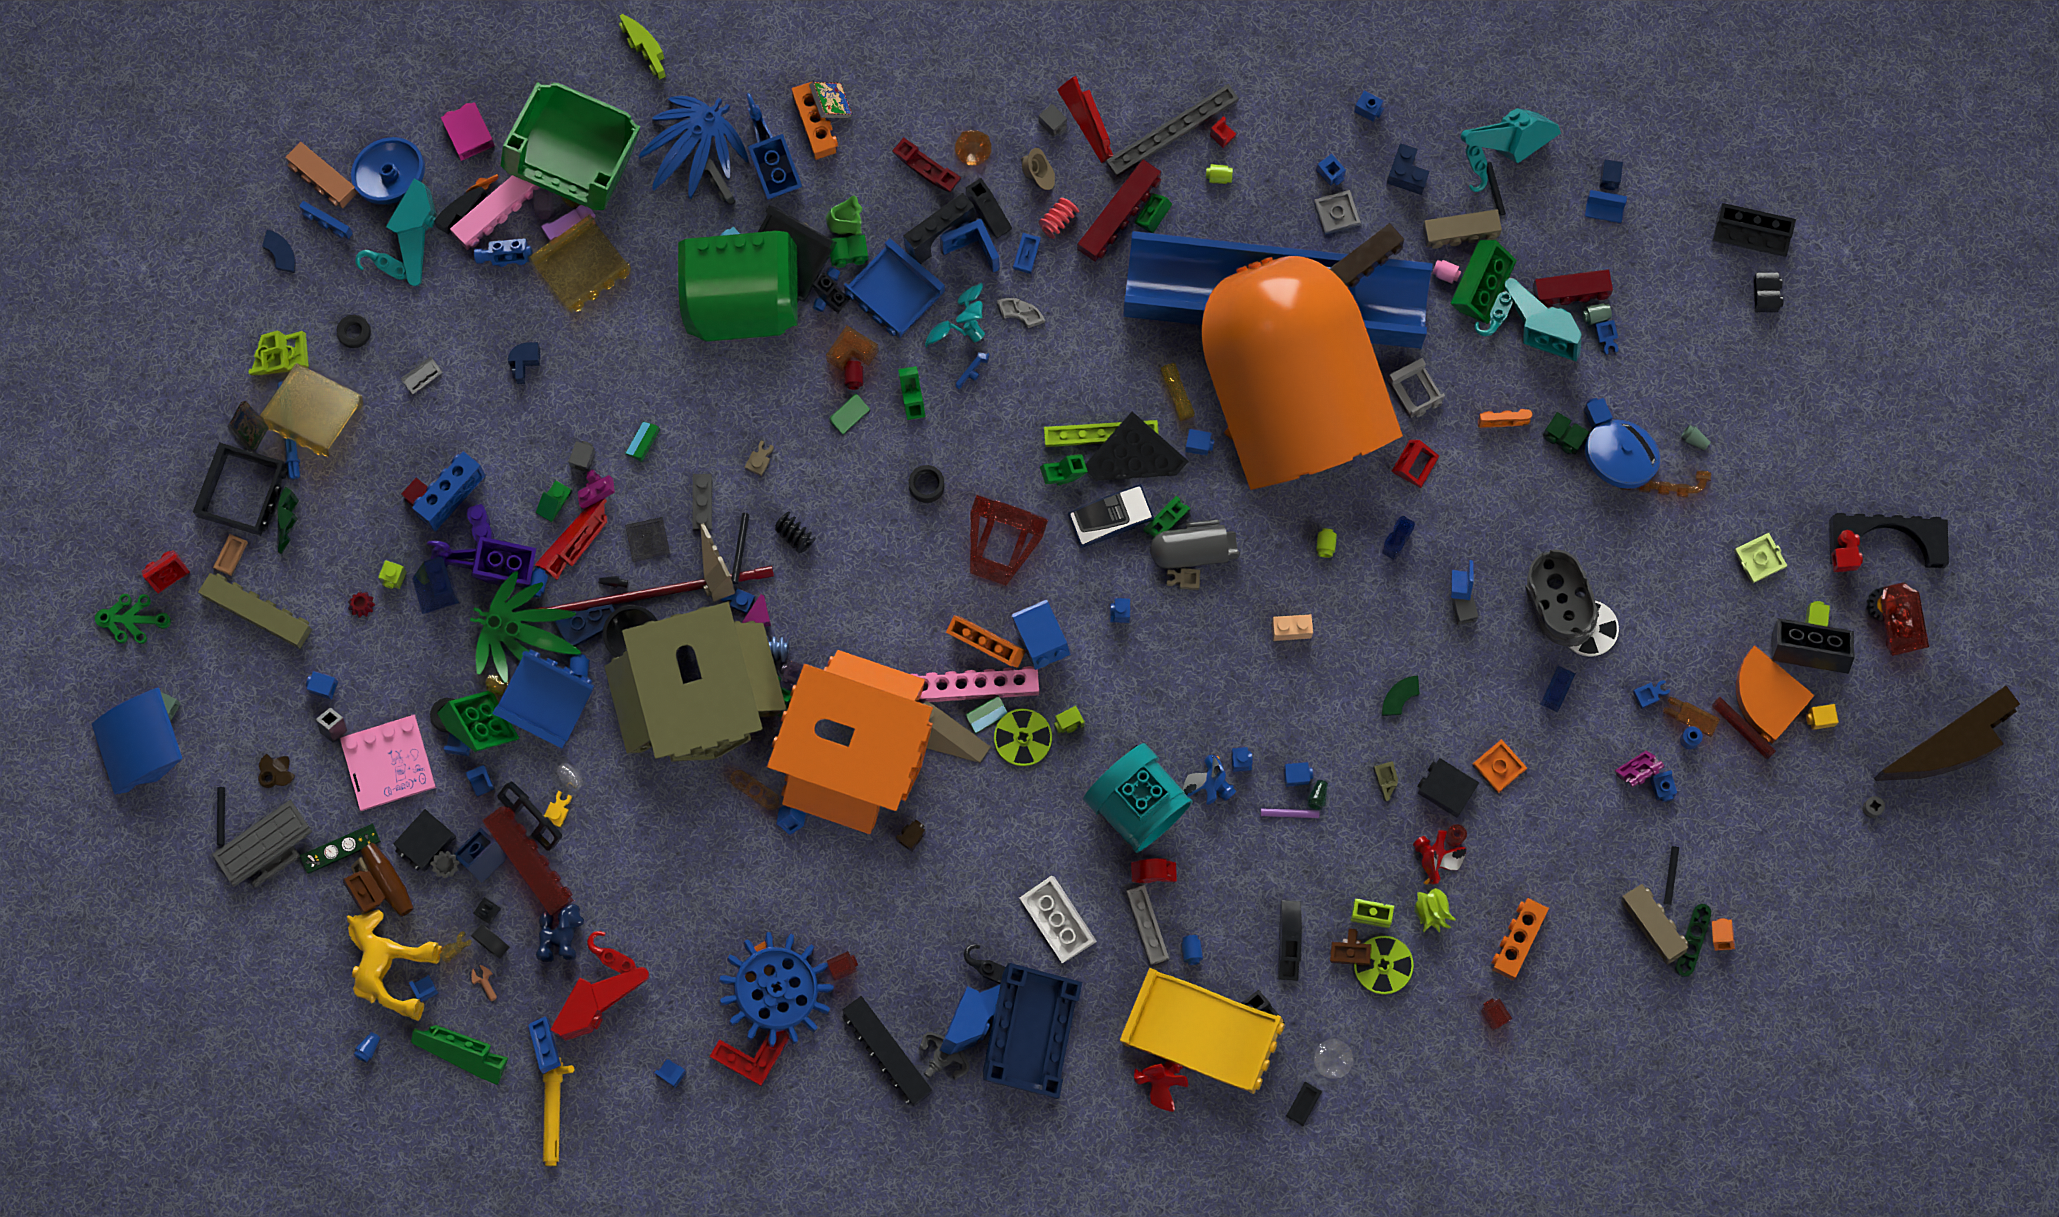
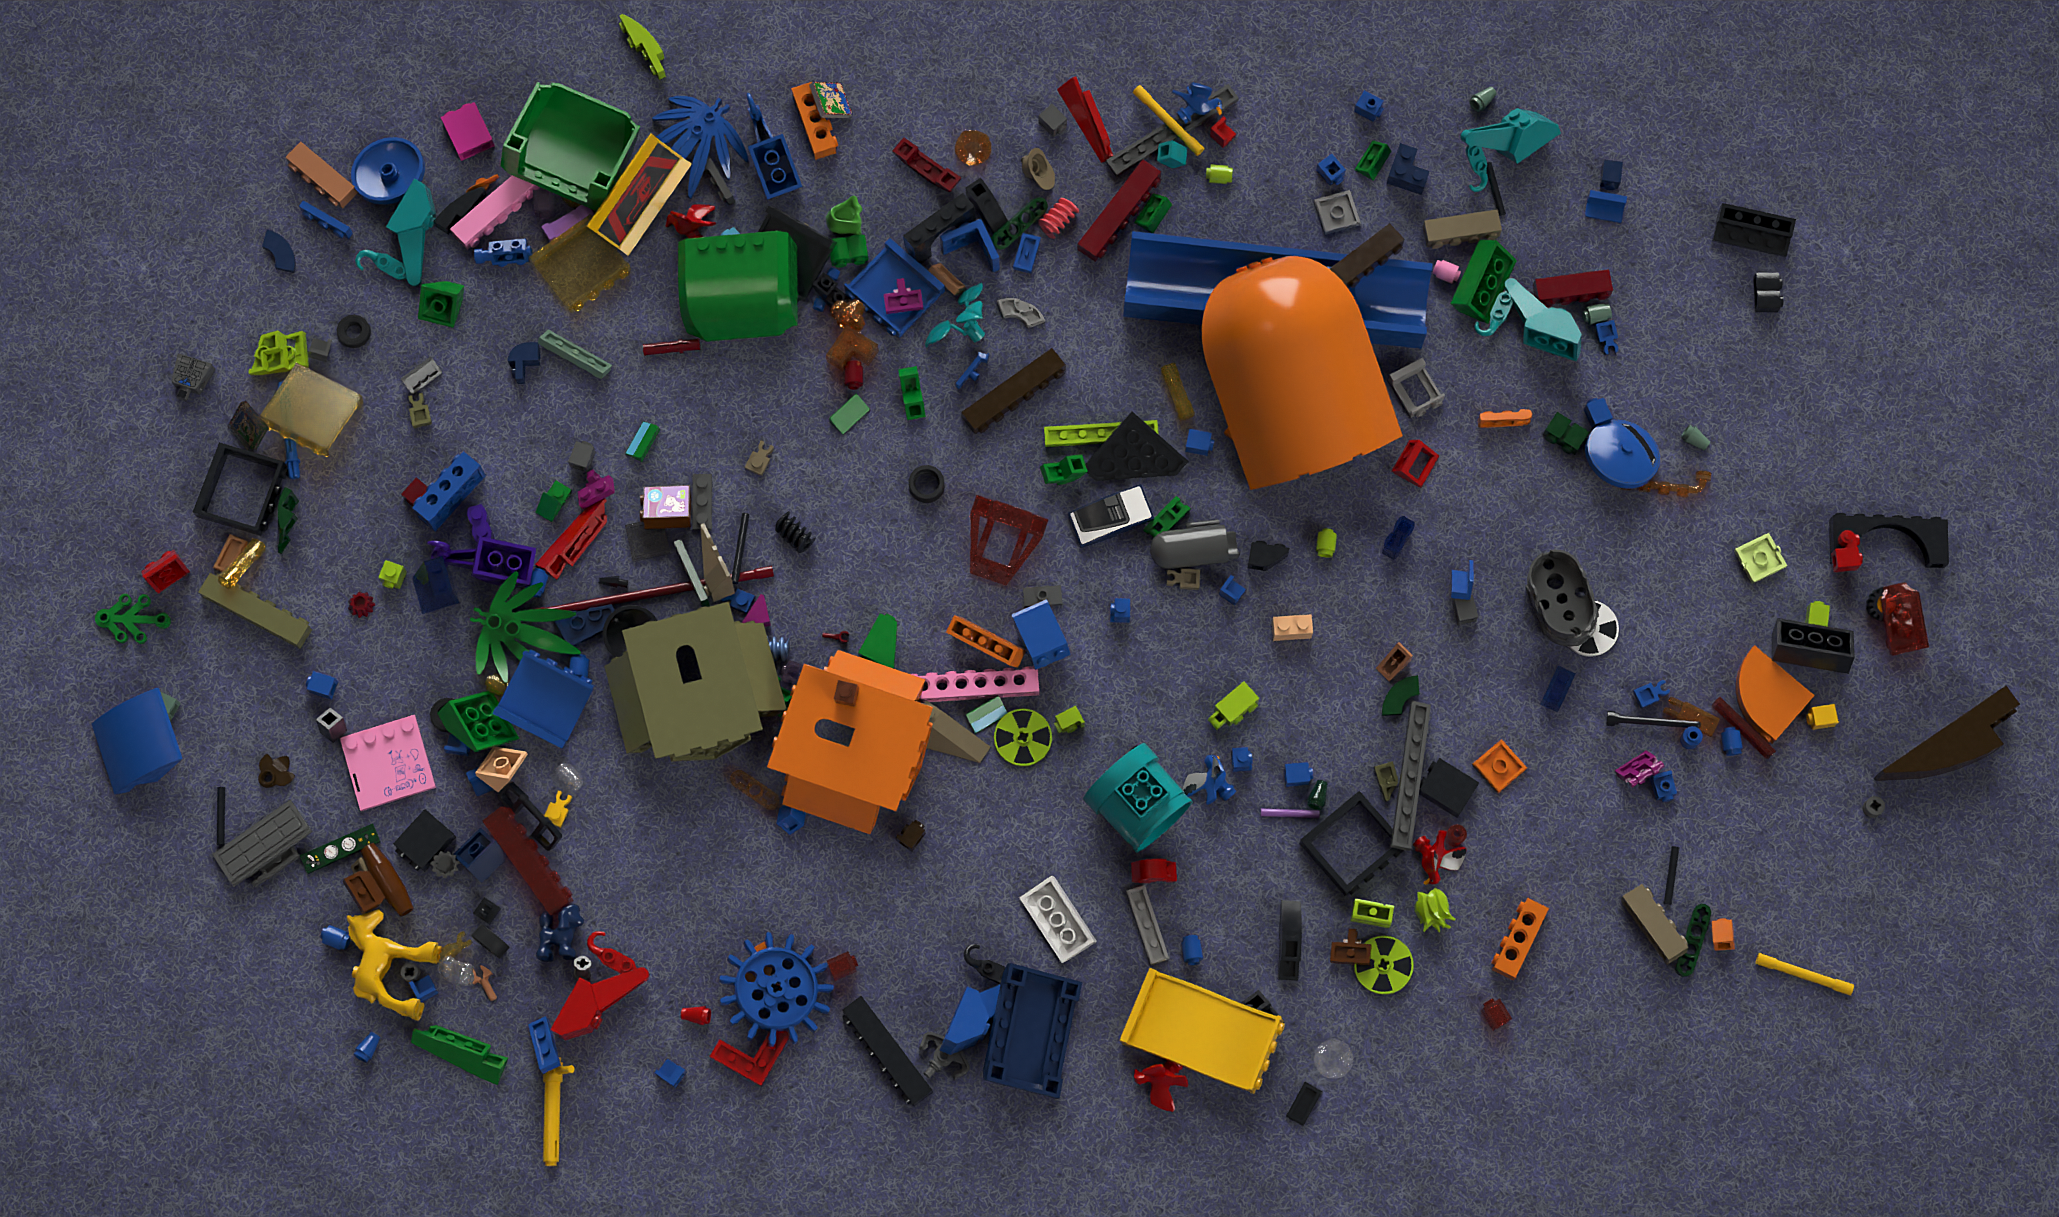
none -> dark grey torso [172,353,215,401]
none -> clear yellow axle [218,538,266,589]
none -> dark grey panel [308,338,332,362]
none -> blue brick [320,925,351,950]
none -> dark grey bush [400,963,421,983]
none -> olive plate [408,393,432,428]
none -> green slope [418,281,464,328]
none -> clear dish [437,956,474,986]
none -> light nougat slope [475,747,528,792]
none -> sand green plate [538,330,612,379]
none -> dark grey bush [573,956,592,981]
none -> hinge [587,133,692,256]
none -> brick [640,485,691,529]
none -> dark red pin [643,338,701,356]
none -> red animal [665,204,716,238]
none -> tile [674,540,710,607]
none -> red cone [681,1006,711,1026]
none -> dark red hand [822,631,849,644]
none -> clear orange plant [830,299,865,334]
none -> copper brick [834,680,859,707]
none -> green slope [858,613,898,669]
none -> magenta hinge [884,278,923,314]
none -> medium nougat tile [928,263,966,295]
none -> dark brown brick [961,348,1066,434]
none -> dark green beam [991,197,1048,250]
none -> dark grey plate [1023,585,1062,608]
none -> yellow piece [1132,85,1205,156]
none -> teal brick [1157,140,1187,168]
none -> blue animal [1171,82,1222,124]
none -> lime brick [1208,681,1259,730]
none -> blue panel [1219,575,1246,606]
none -> black slope [1247,540,1290,571]
none -> black window [1299,791,1404,896]
none -> green slope [1355,141,1392,181]
none -> nougat slope [1376,642,1413,682]
none -> dark grey plate [1390,701,1431,851]
none -> sand green cone [1469,87,1497,112]
none -> black piece [1606,711,1701,728]
none -> blue brick [1721,727,1743,756]
none -> yellow piece [1755,953,1854,996]

